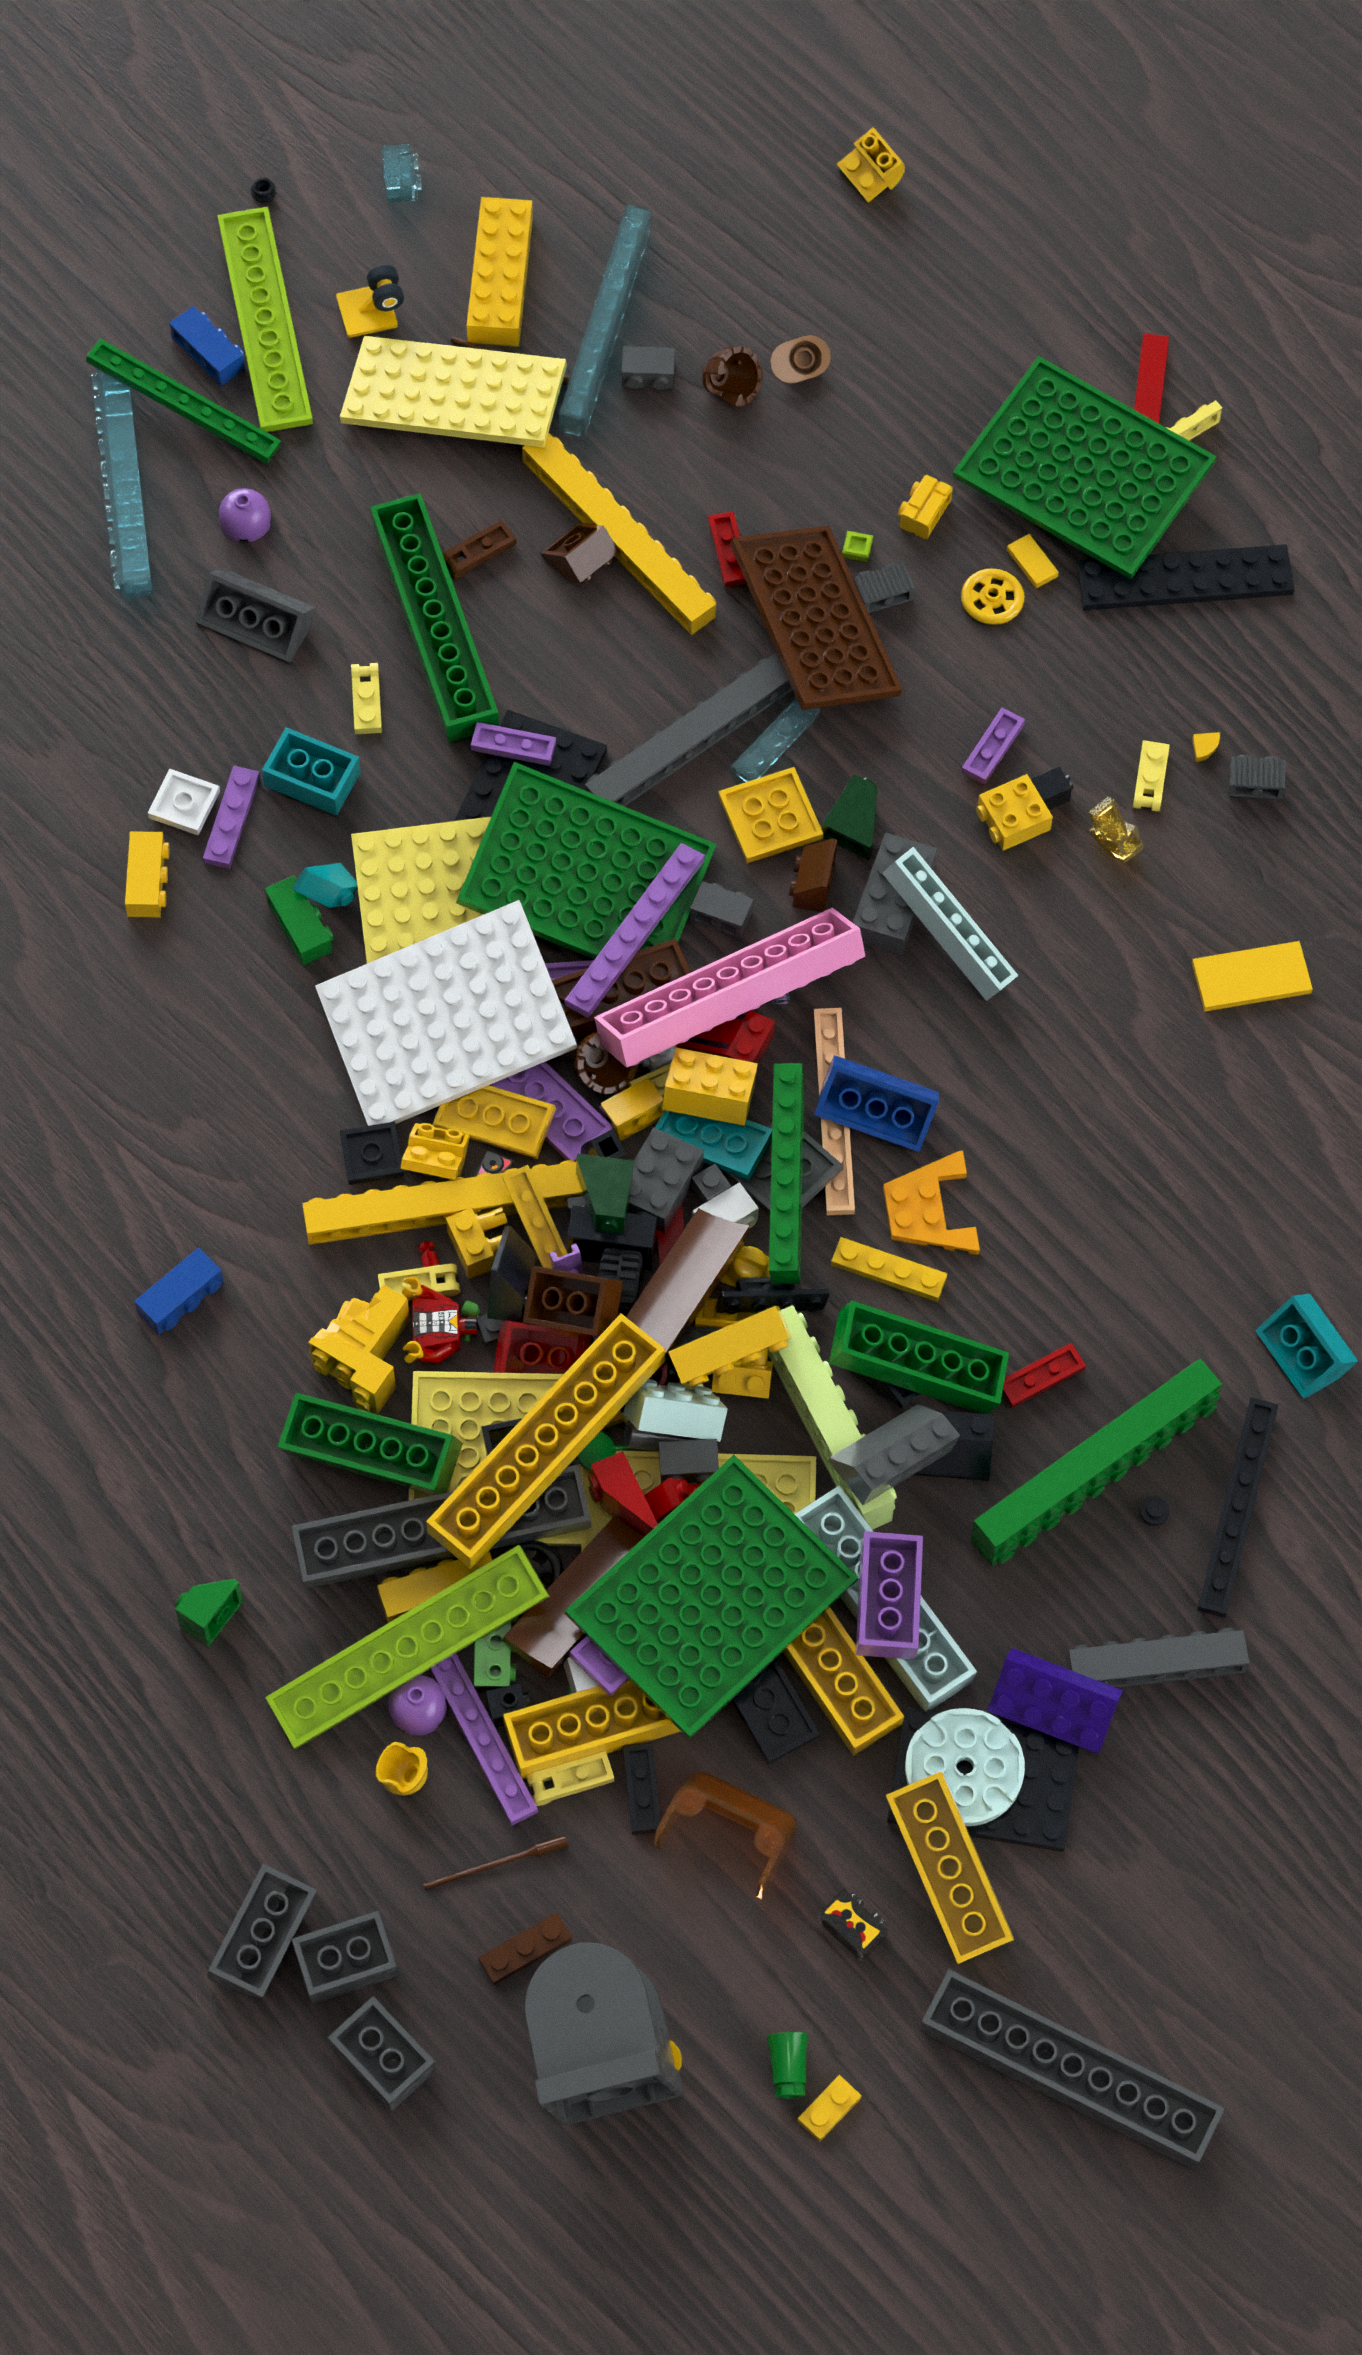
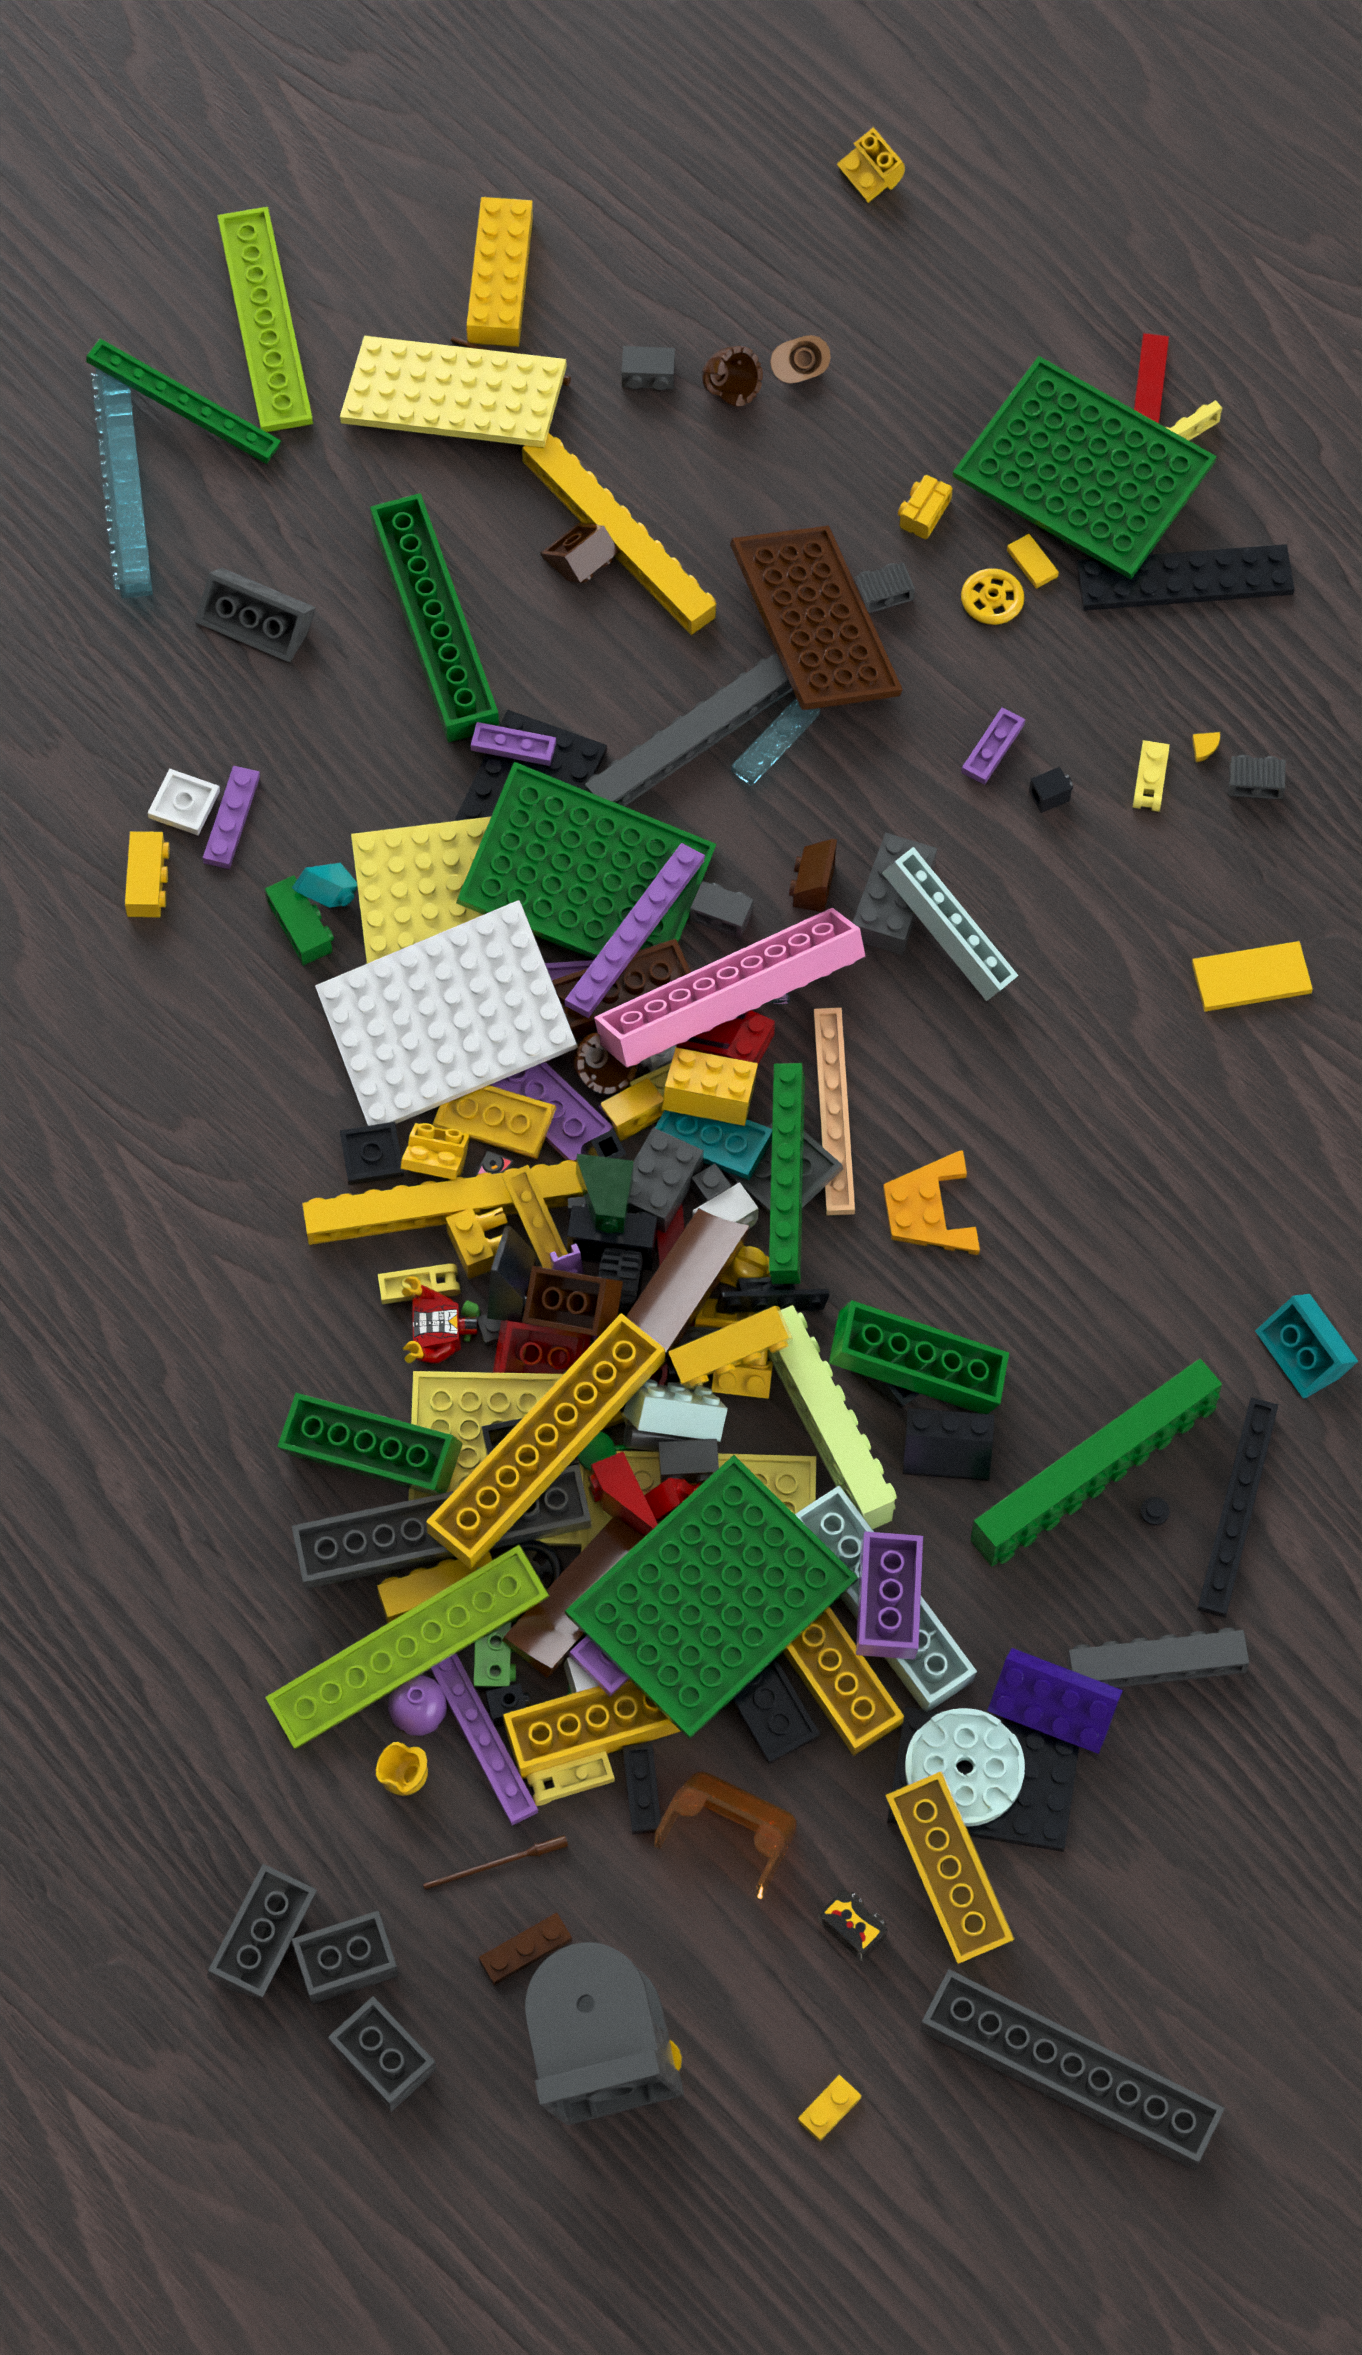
blue brick [134,1247,223,1335] -> none
blue brick [169,306,245,386] -> none
green slope [175,1579,243,1648] -> none
medium lavender cylinder [218,488,271,542] -> none
black plate [251,178,276,203] -> none
teal brick [262,727,361,816] -> none
yellow brick [308,1284,410,1415] -> none
yellow plate [336,265,404,338] -> none
light yellow plate [351,663,382,735] -> none
clear light blue brick [381,143,422,203] -> none
red piece [418,1241,439,1267] -> none
reddish brown plate [442,520,517,579] -> none
clear light blue brick [559,205,651,437] -> none
red plate [708,511,747,588] -> none
yellow plate [718,767,823,864] -> none
green plant [766,2032,809,2099] -> none
blue slope [814,1055,939,1152] -> none
dark green slope [822,774,878,861] -> none
dark grey slope [828,1404,960,1505] -> none
yellow plate [831,1237,947,1302] -> none
lime tile [842,531,873,563] -> none
yellow brick [976,774,1053,851] -> none
red plate [1002,1343,1086,1408] -> none
clear yellow brick [1088,797,1145,863] -> none

